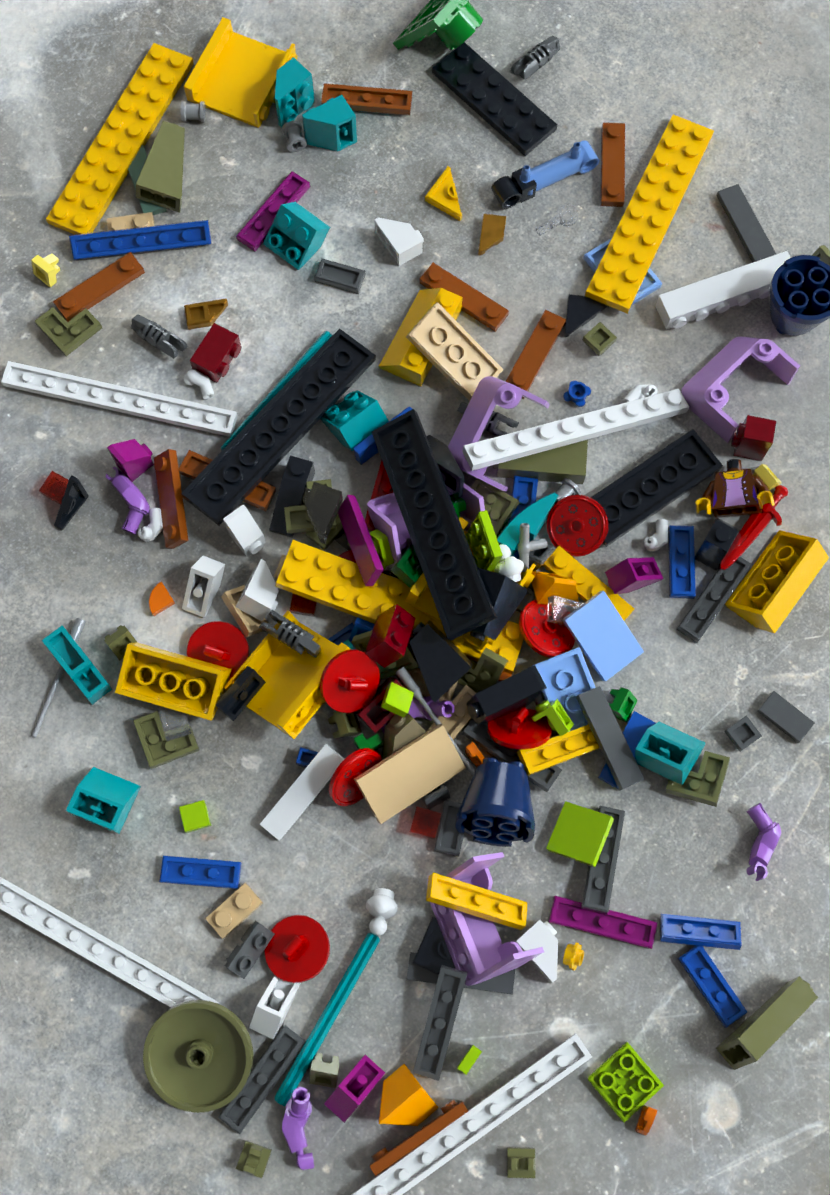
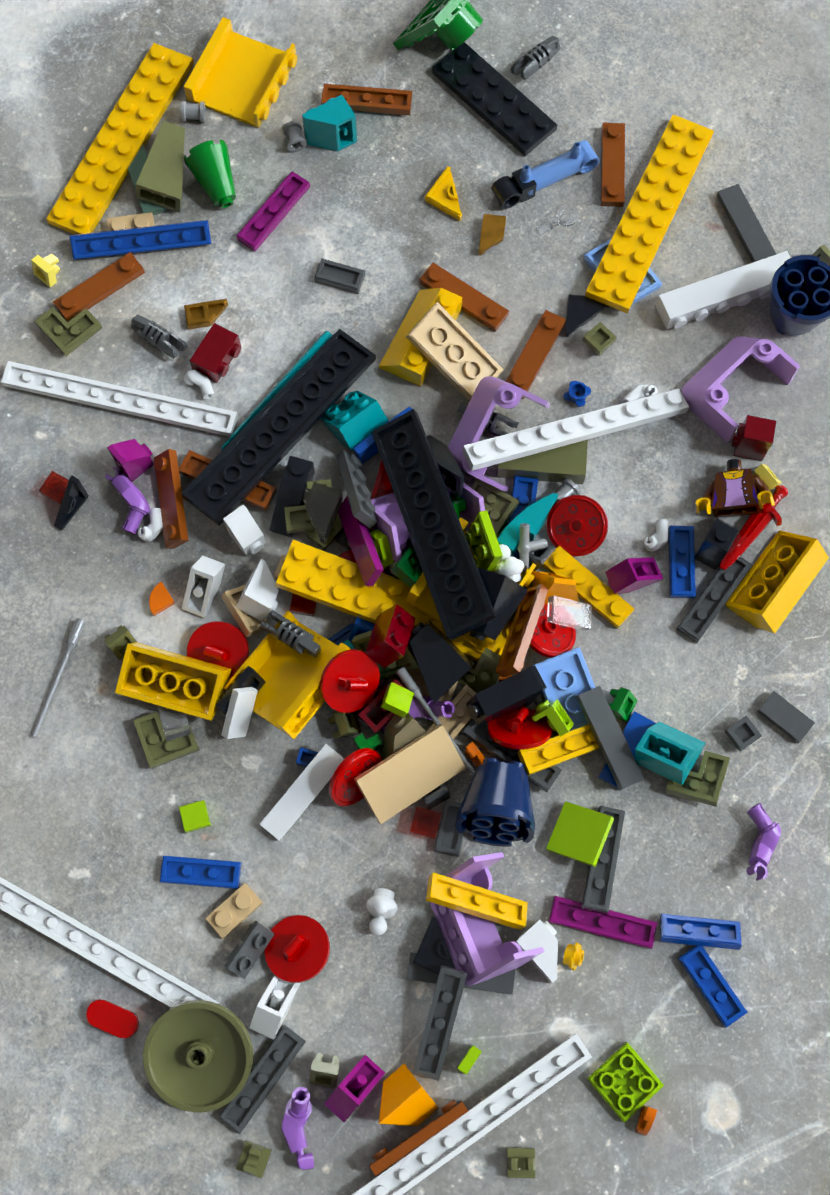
teal slope [42,625,112,705] -> none
teal slope [66,767,141,834] -> none
teal slope [263,202,330,270] -> none
teal axle [274,932,380,1106] -> none
teal slope [275,57,315,128] -> none
white slope [374,217,424,266] -> none
light blue tile [562,591,644,682] -> none
black plate [591,429,723,547] -> none
olive slope [716,976,818,1070] -> none
none -> red tile [86,1000,139,1038]
none -> green cone [184,139,236,208]
none -> white tile [221,687,258,739]
none -> dark grey plate [336,449,377,528]
none -> dark orange plate [495,584,548,677]

